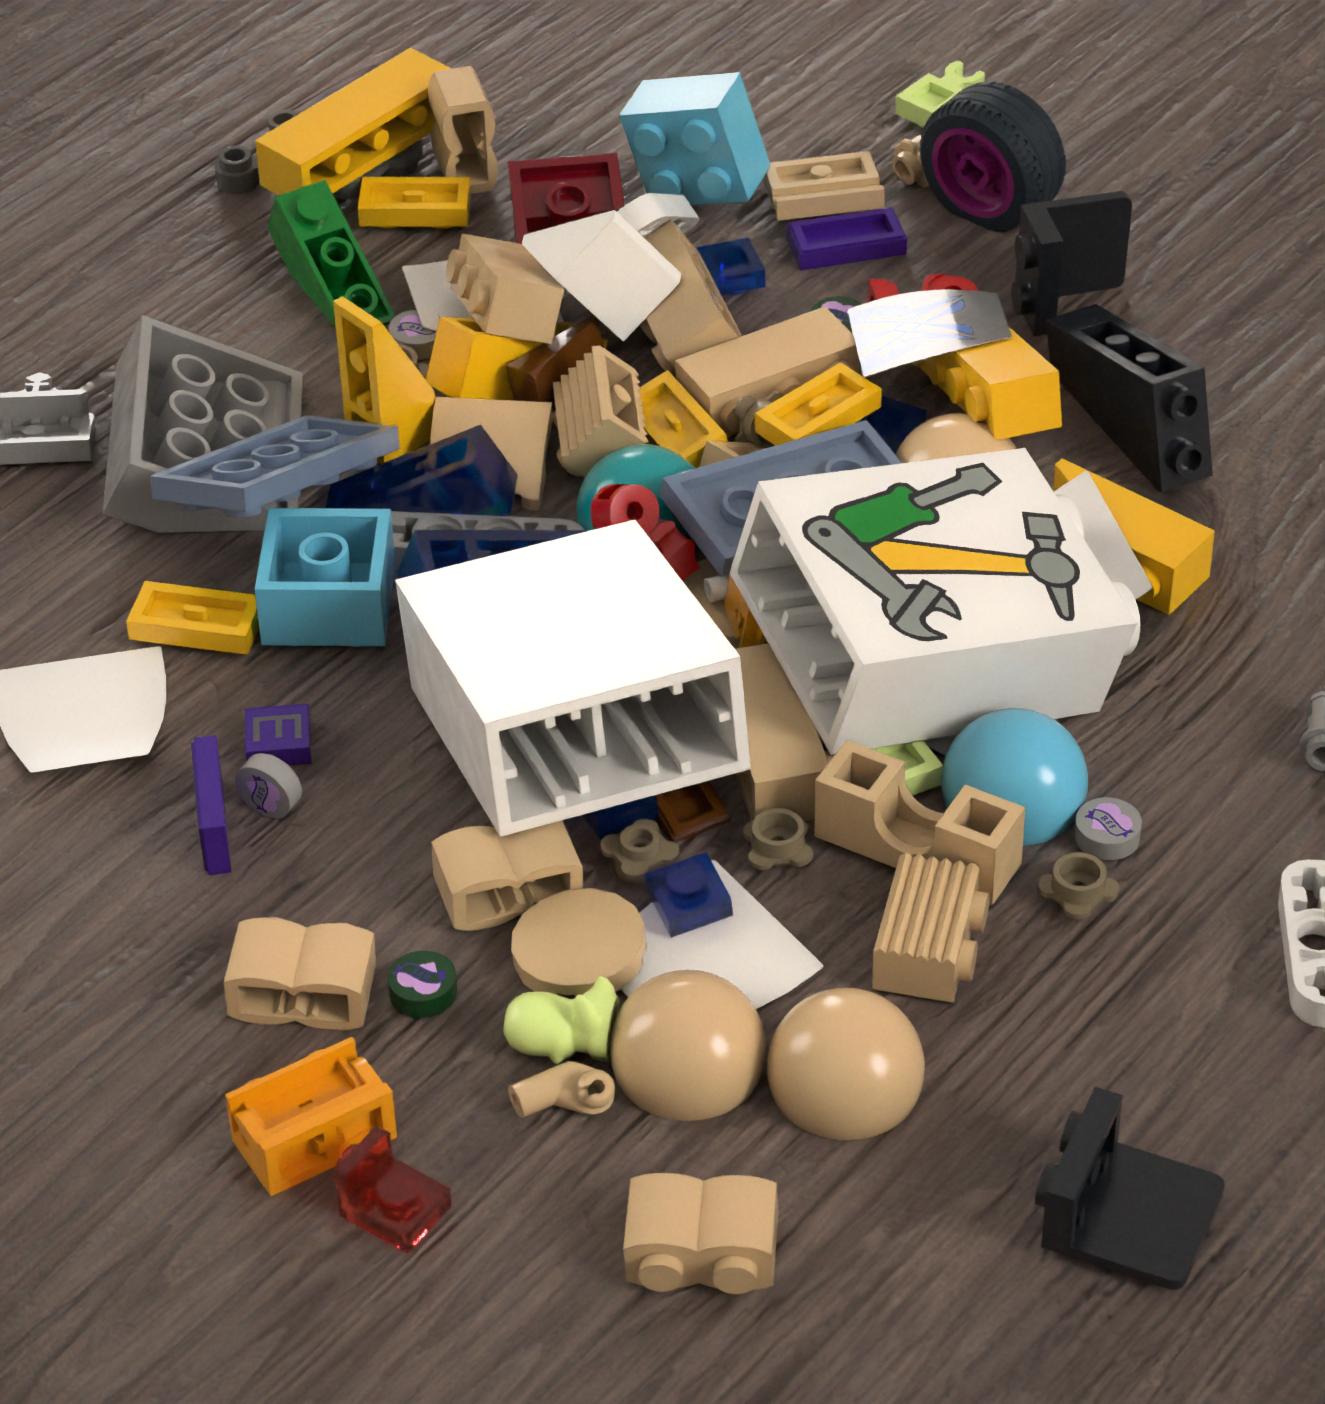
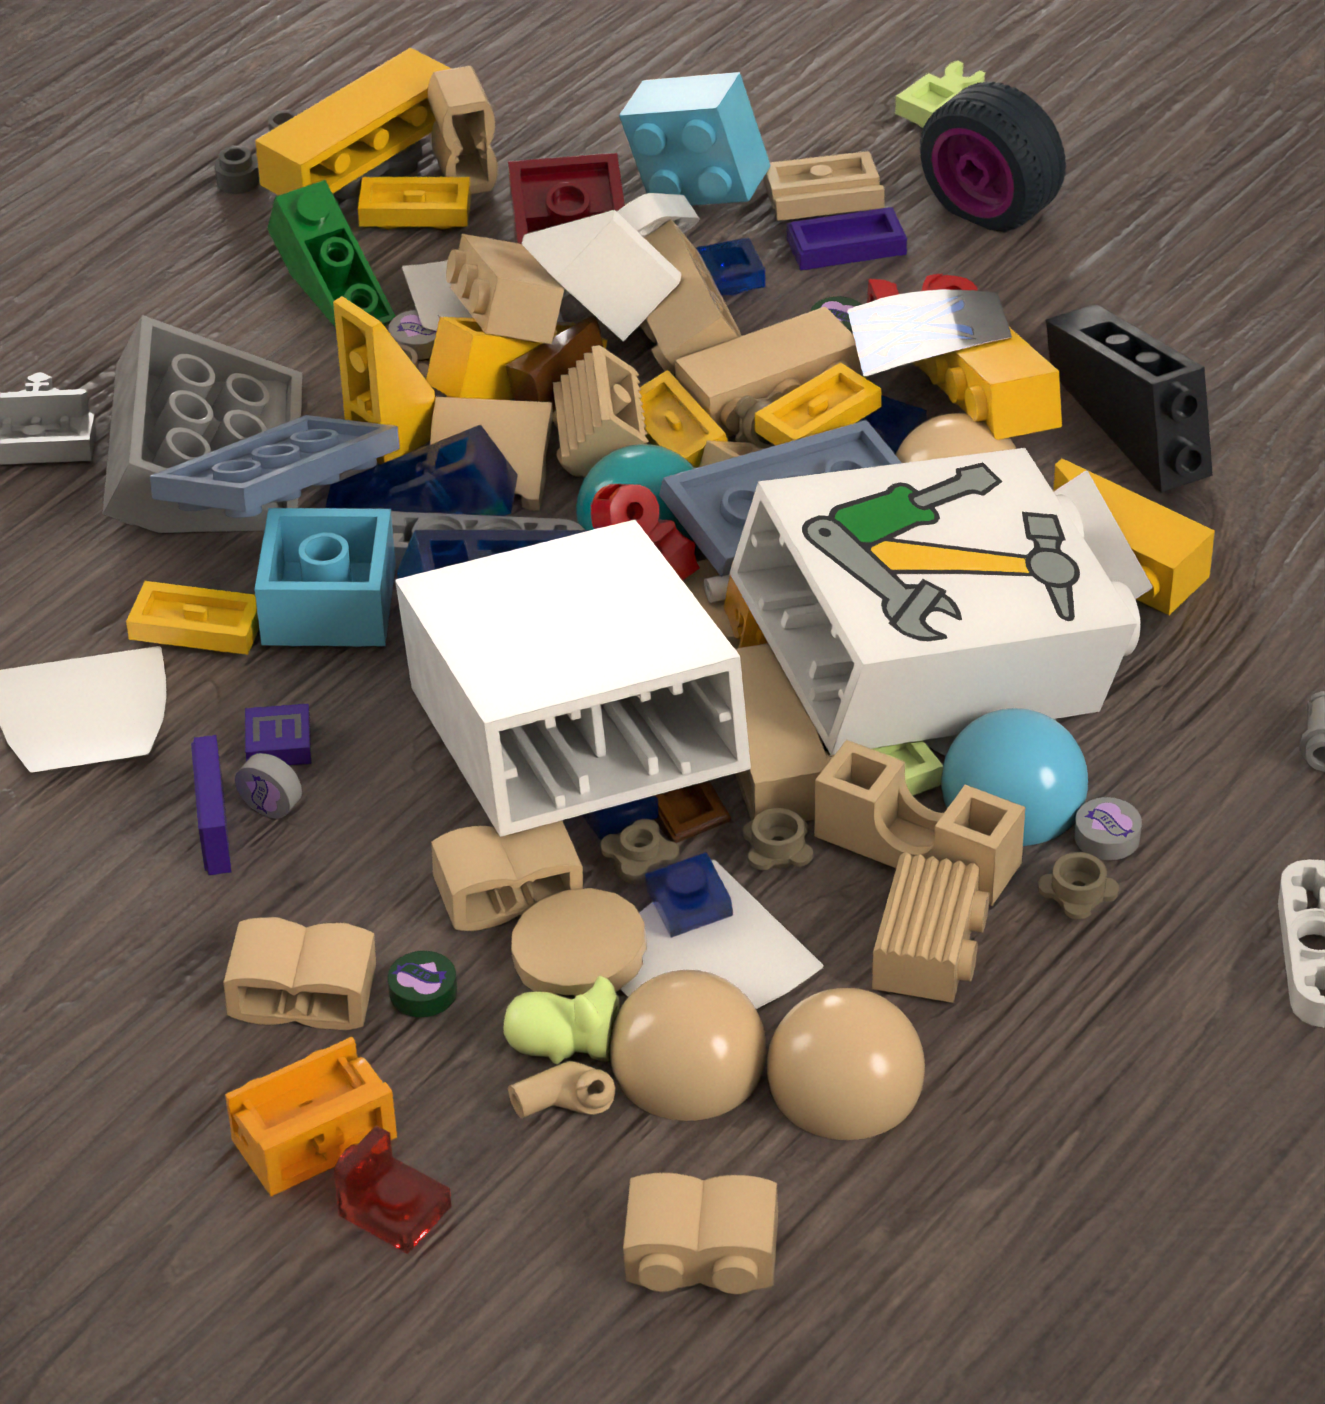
tan plate [892,136,929,188] -> none
black bracket [1011,191,1132,336] -> none
black bracket [1035,1087,1225,1290] -> none

